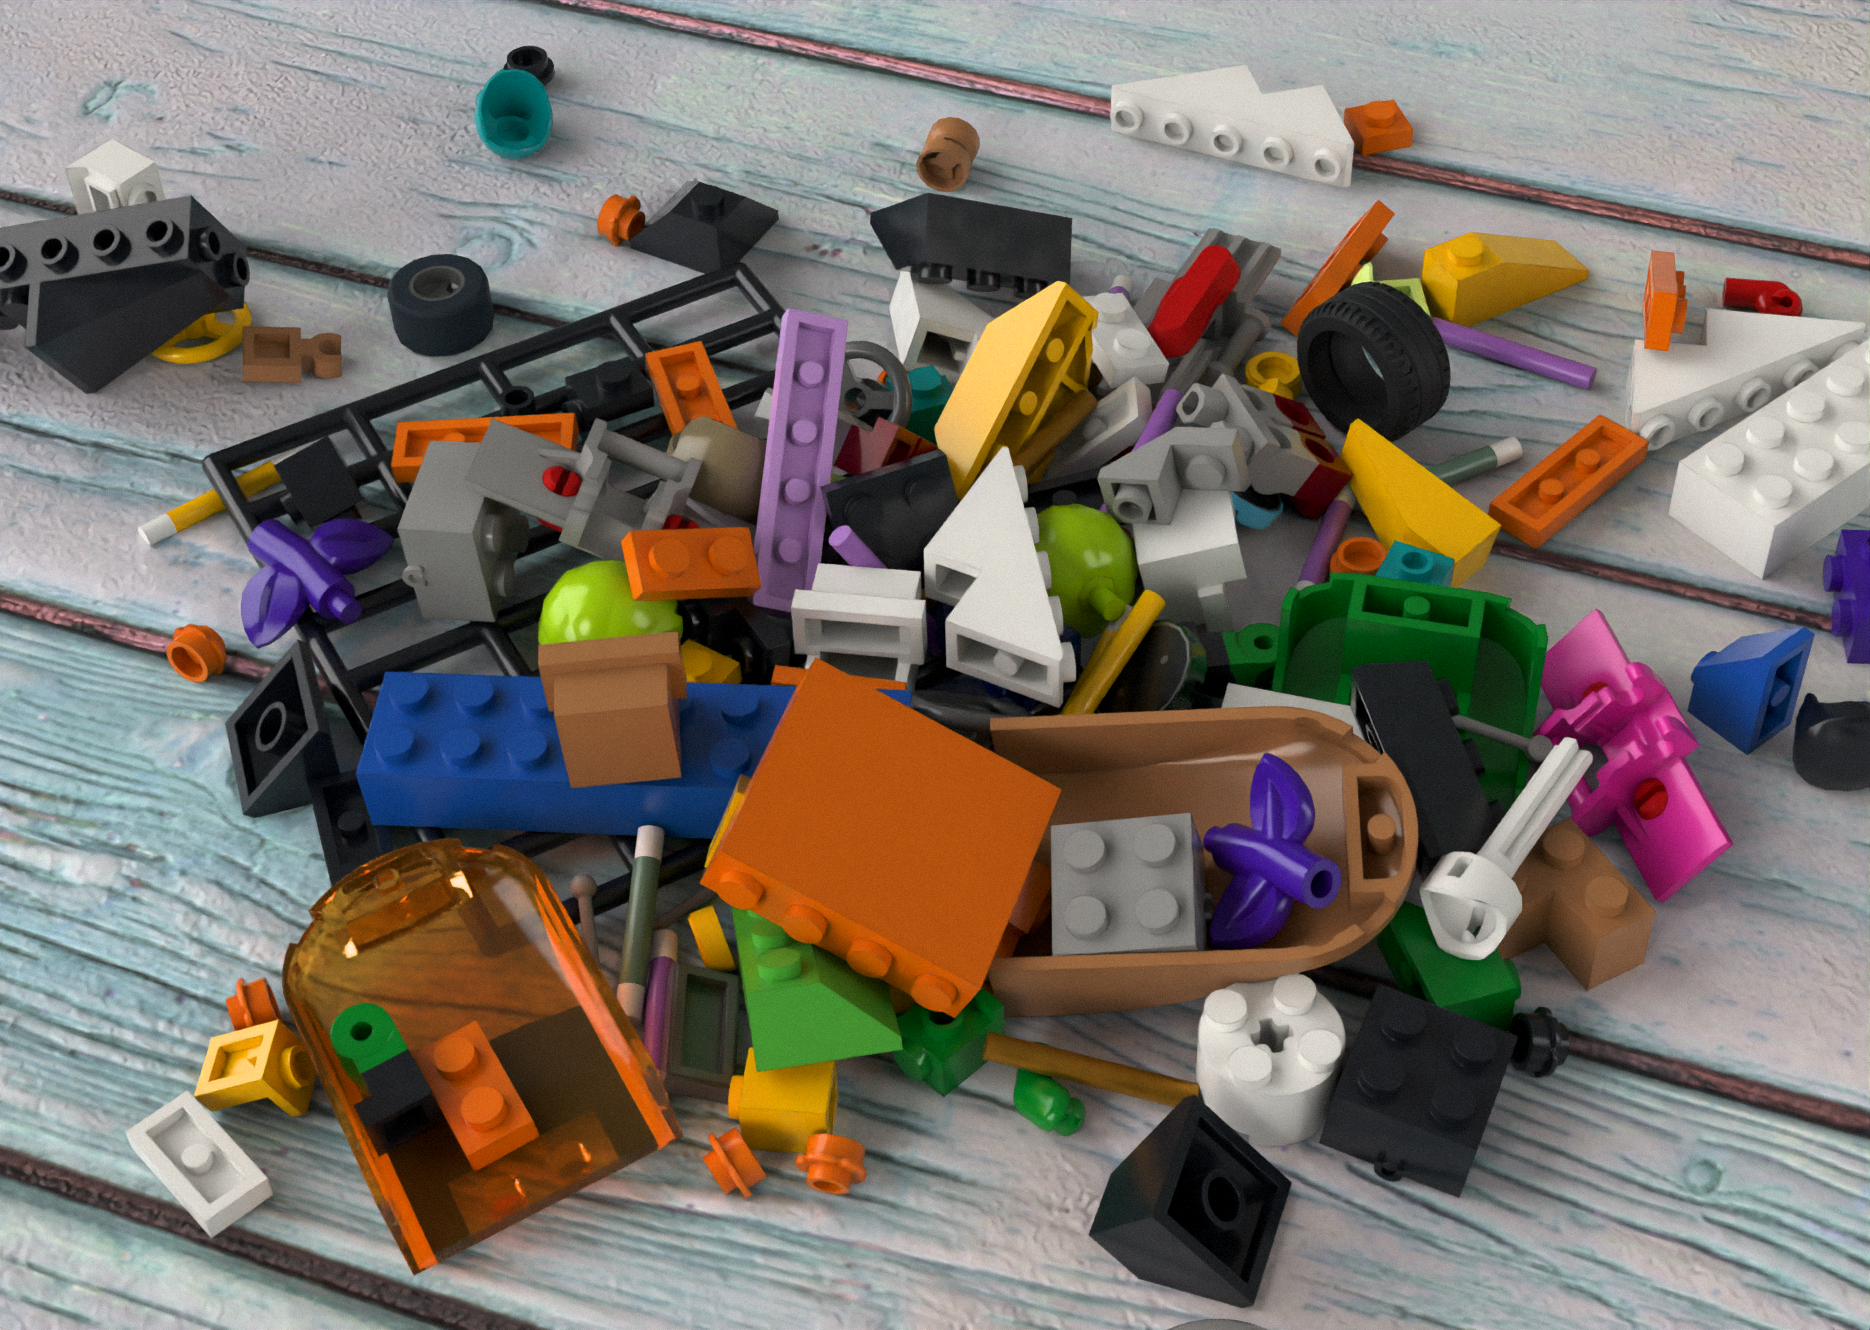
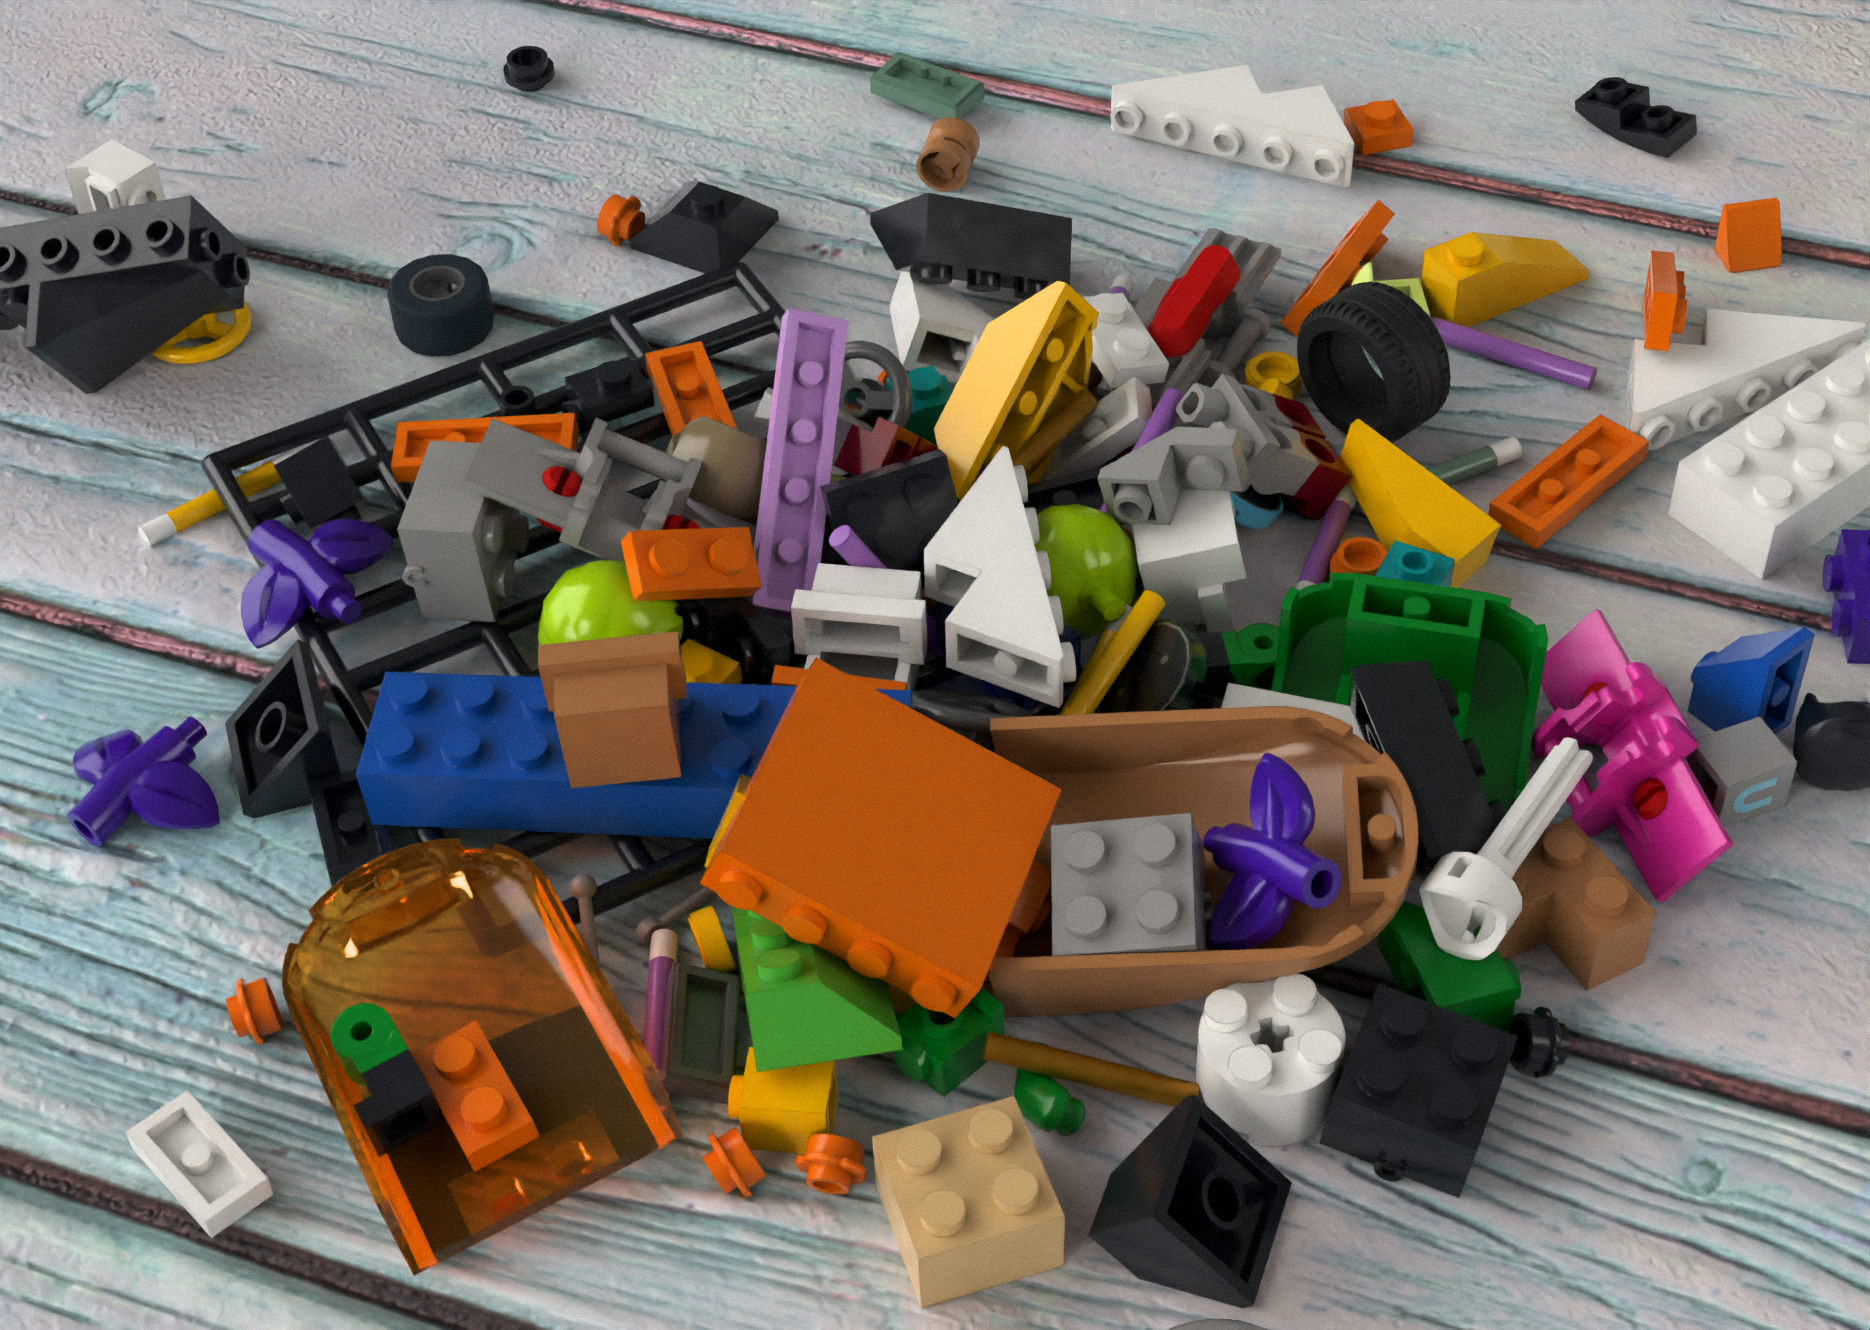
orange plate [166,624,227,683] -> none
yellow bracket [194,1019,320,1118] -> none
medium nougat plate [243,326,342,383] -> none
teal hair [474,69,553,159] -> none
sand green bar [613,825,665,1026] -> none
light grey hinge [1452,715,1553,763] -> none
red arm [1722,277,1803,317] -> none
none -> dark purple plant [67,716,220,847]
none -> sand green plate [870,52,985,119]
none -> tan brick [872,1096,1065,1309]
none -> black slope [1575,77,1697,158]
none -> light grey brick [1686,717,1797,827]
none -> orange slope [1714,198,1782,273]

